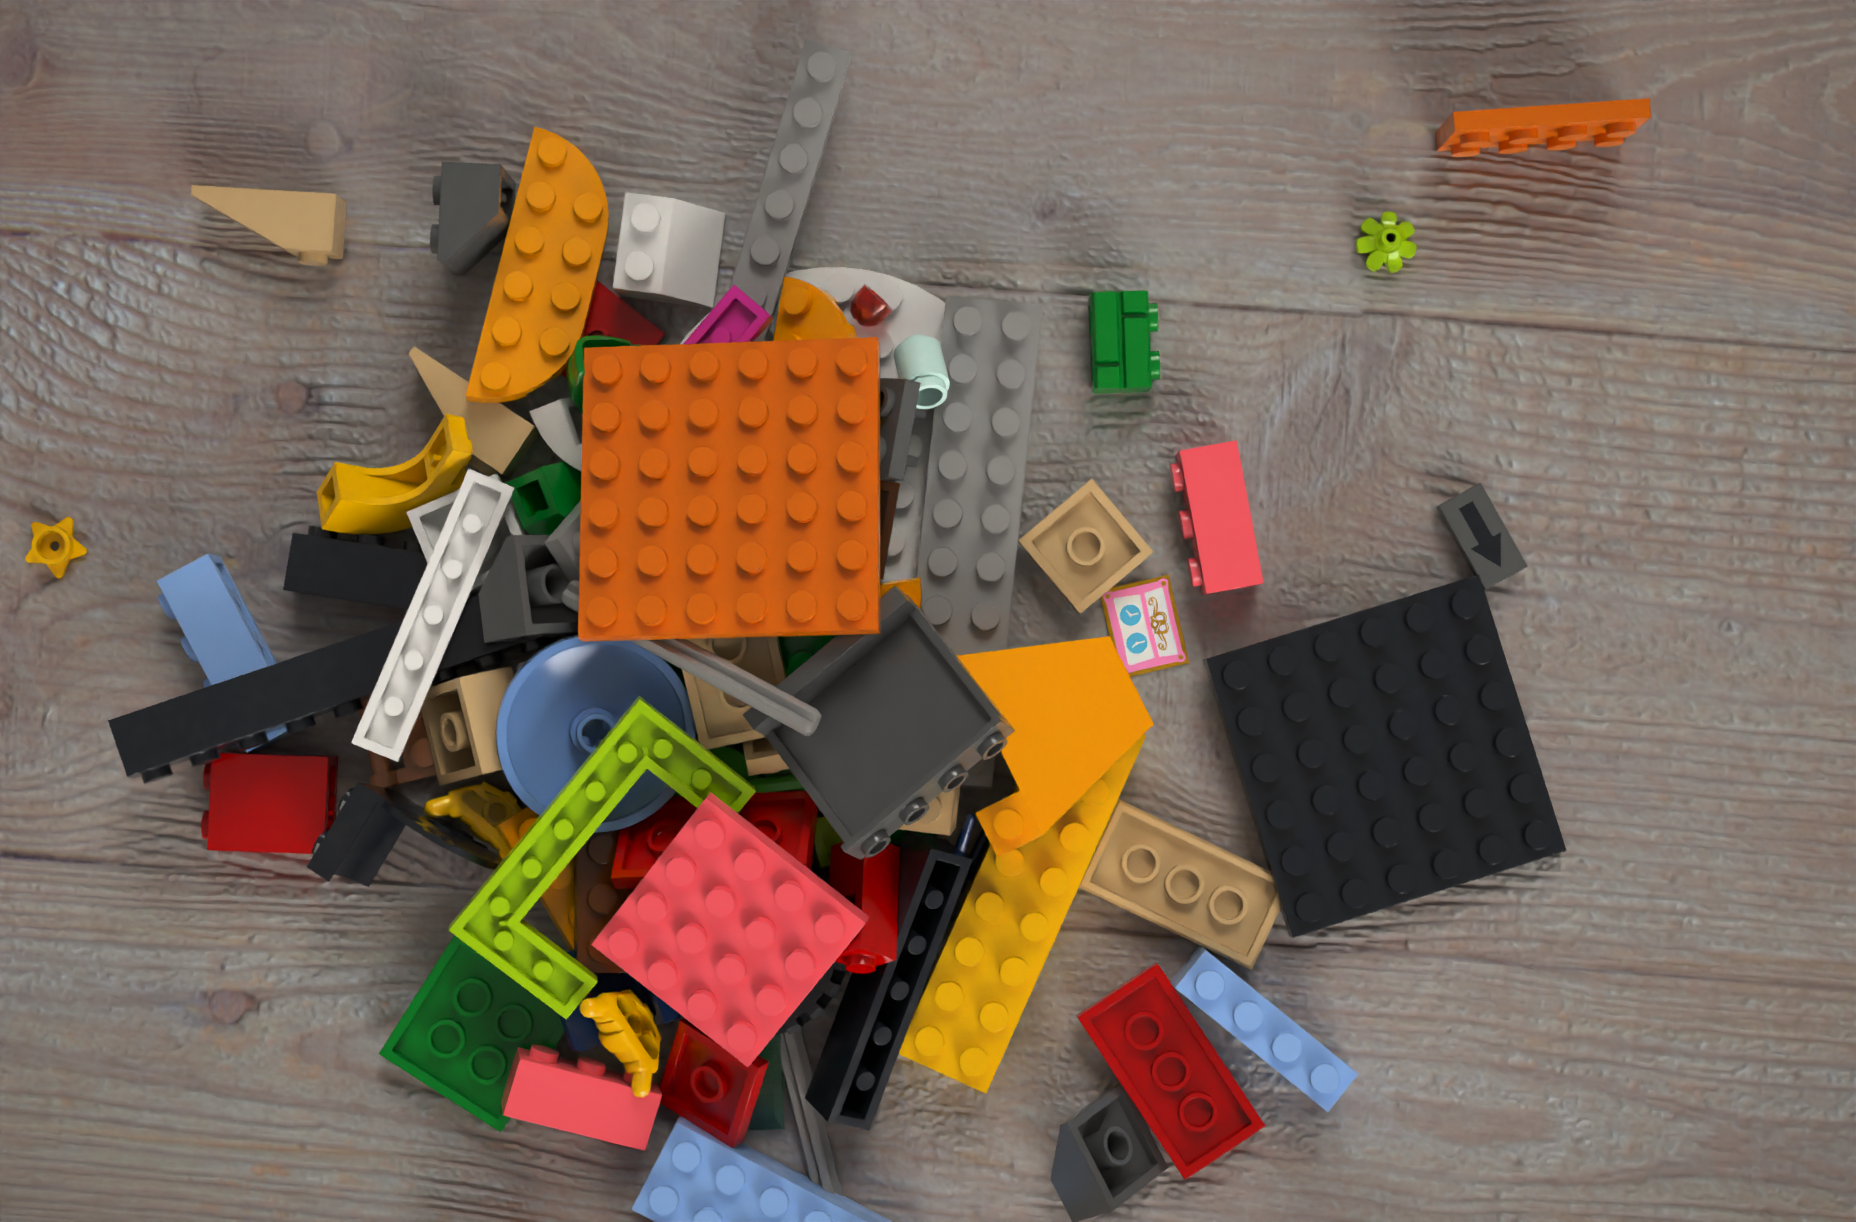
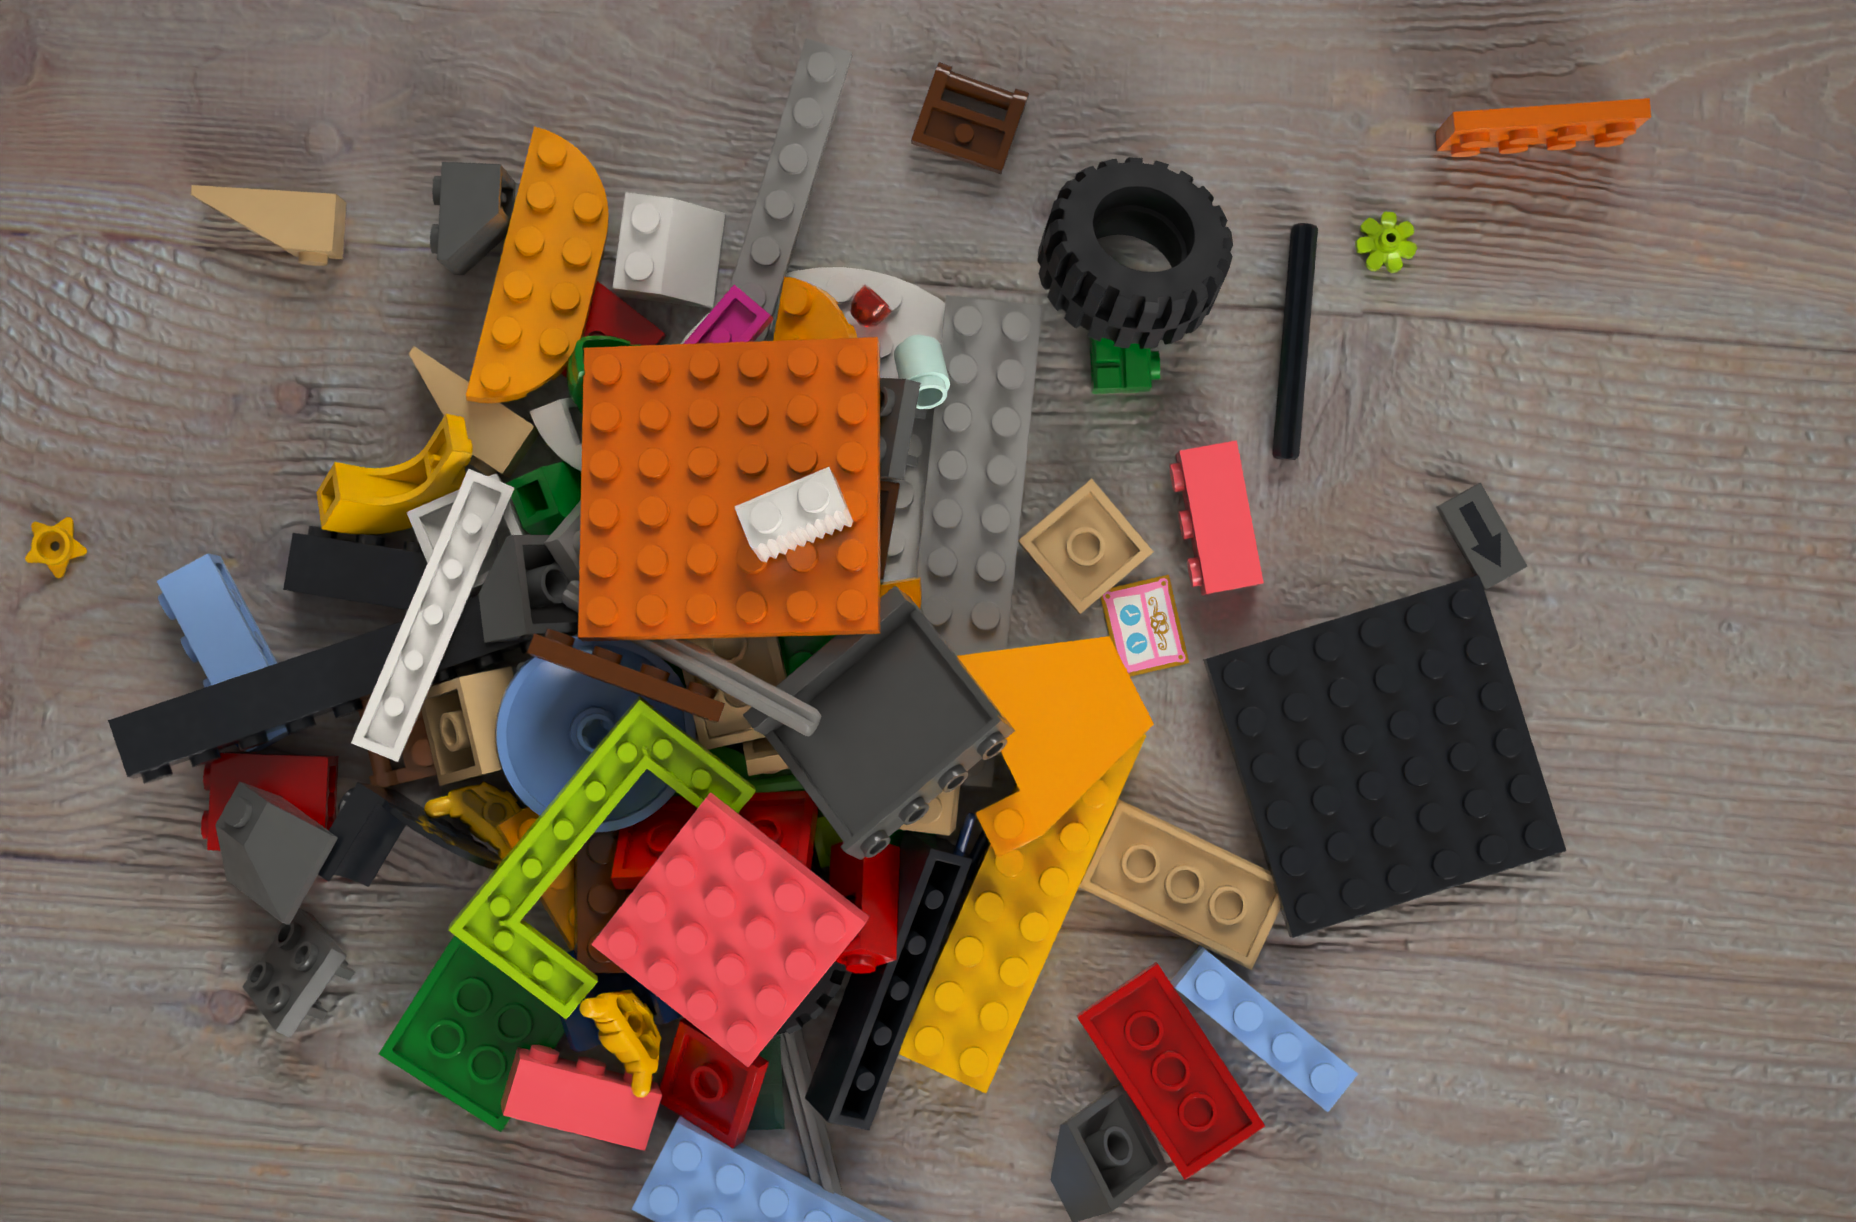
none -> dark grey slope [215,782,338,925]
none -> dark grey plate [242,908,356,1038]
none -> reddish brown plate [527,628,725,723]
none -> white brick [734,467,853,563]
none -> reddish brown plate [911,62,1029,174]
none -> black tyre [1037,157,1233,349]
none -> black axle [1272,223,1318,460]

